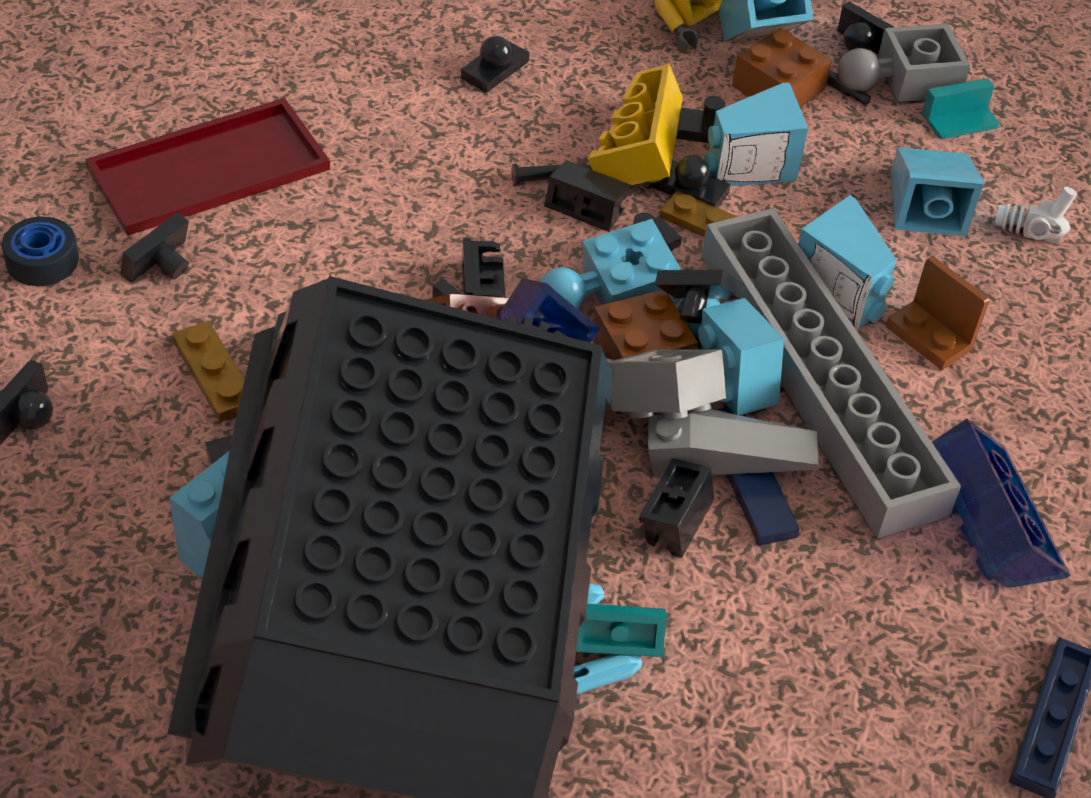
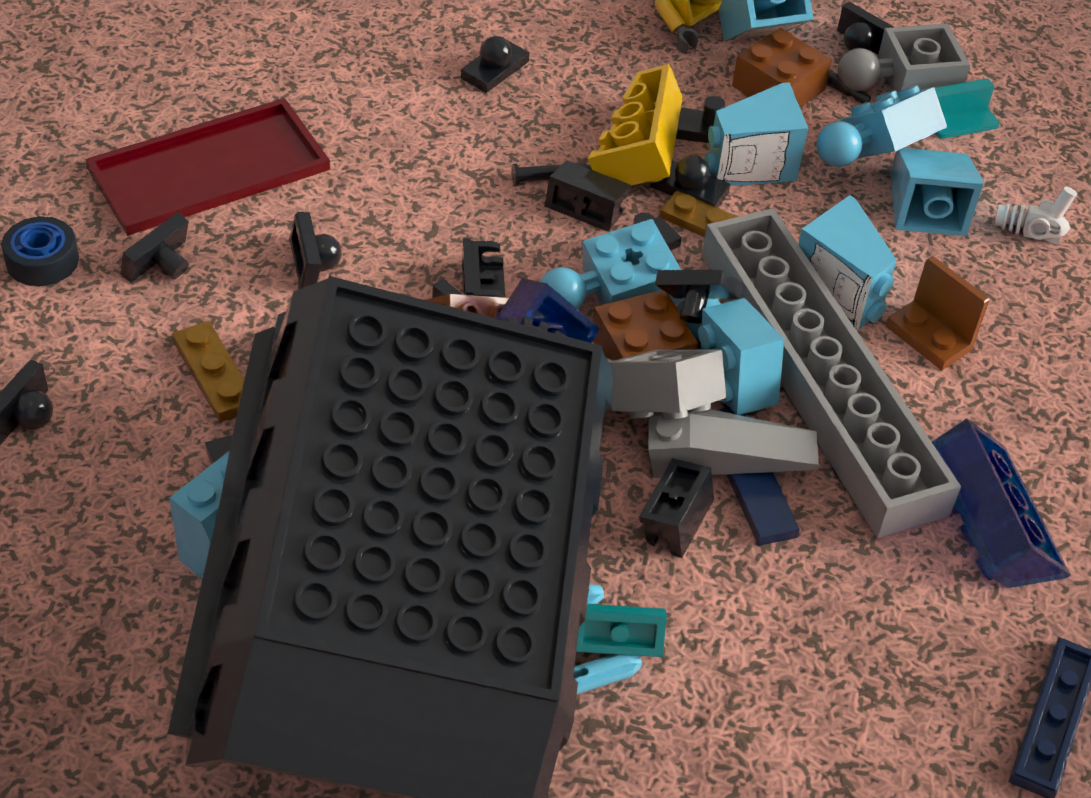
none -> black tile [289,212,342,289]
none -> medium azure brick [816,85,947,167]

